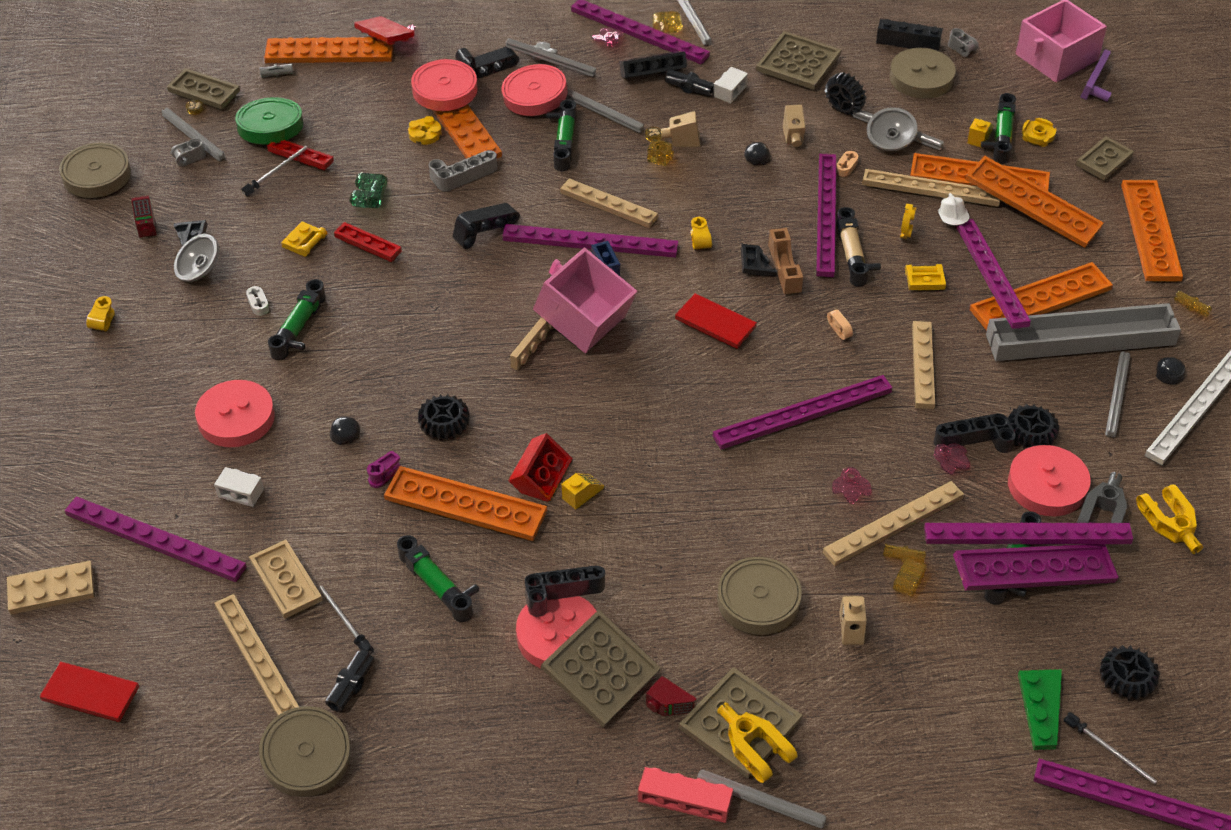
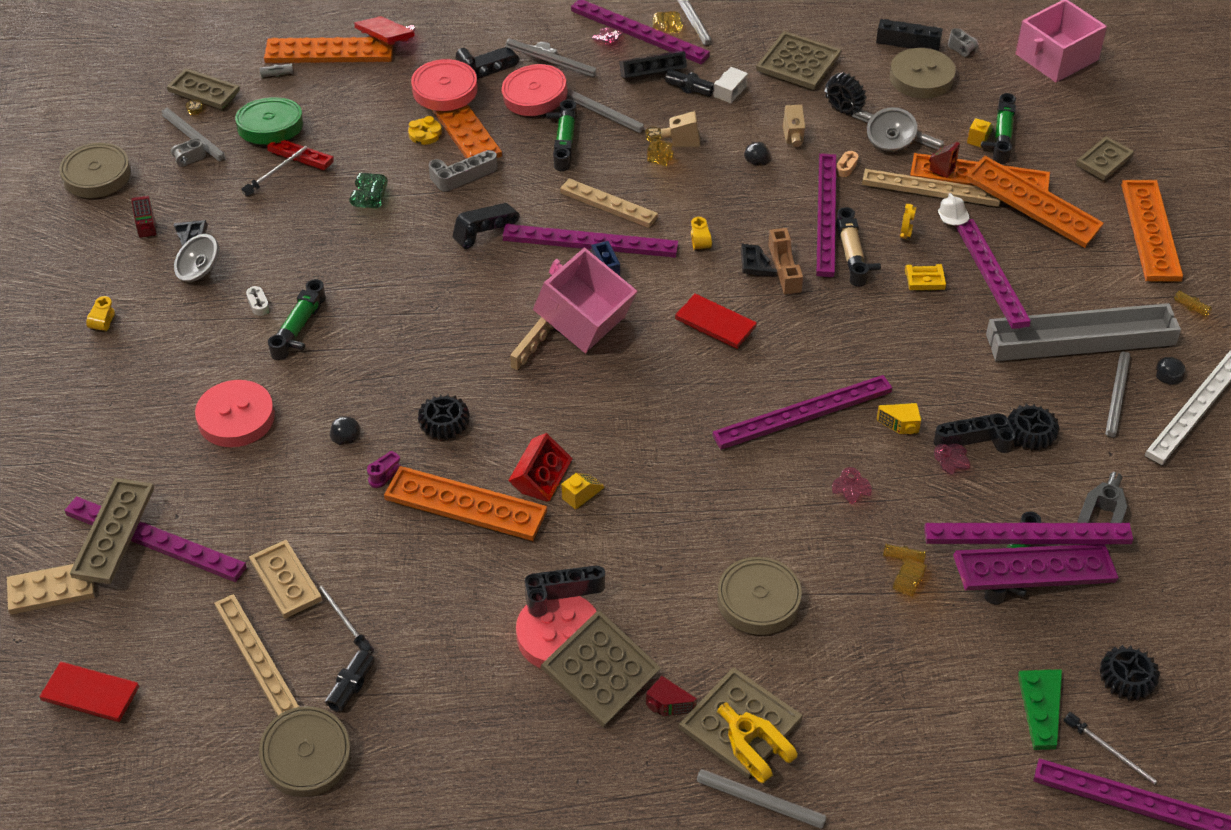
white brick [214,467,264,507] -> none
yellow plate [281,222,328,257] -> none
red plate [334,222,402,262] -> none
black piece [397,535,480,622] -> none
coral brick [638,767,733,823] -> none
tan plate [823,481,964,566] -> none
light nougat beam [827,309,853,340] -> none
tan torso [839,596,866,645] -> none
tan plate [912,321,935,409] -> none
orange plate [969,262,1113,331] -> none
coral brick [1008,445,1090,516] -> none
yellow plate [1022,118,1056,147] -> none
medium lavender piece [1081,49,1111,102] -> none
yellow piece [1136,484,1203,554] -> none
none -> dark tan plate [70,478,154,584]
none -> yellow slope [877,403,921,434]
none -> dark red slope [929,142,960,178]

